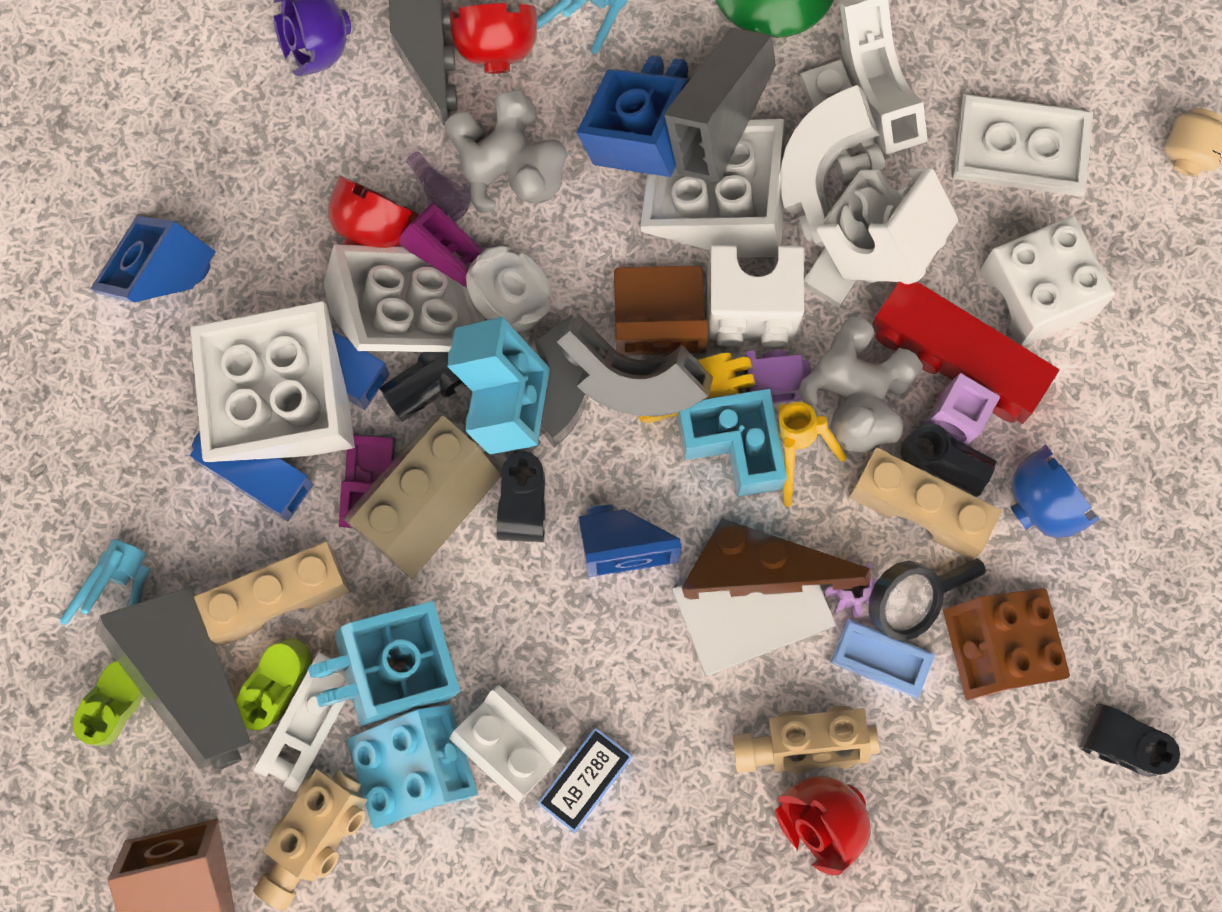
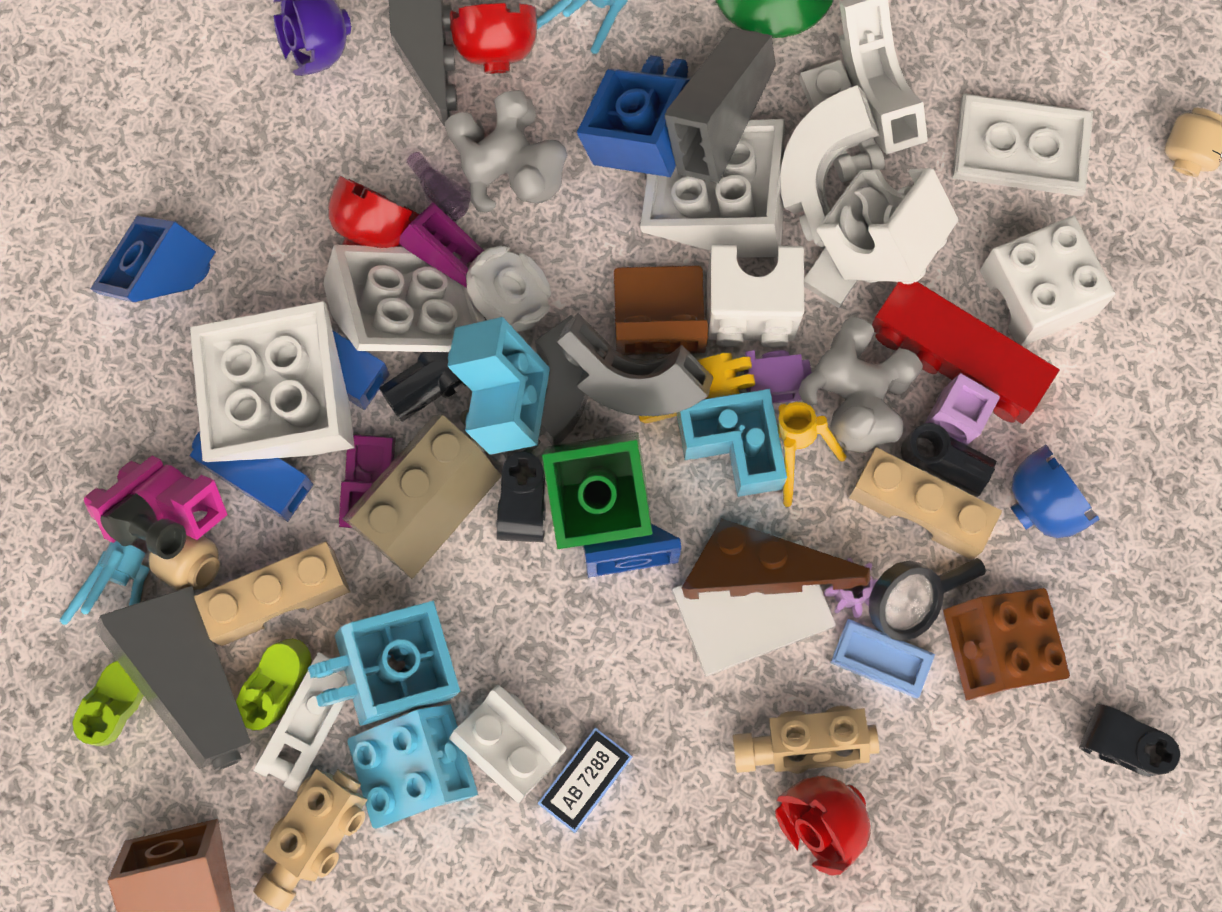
none -> dark pink hips [84,455,228,559]
none -> tan head [149,535,220,591]
none -> green slope [542,432,652,550]

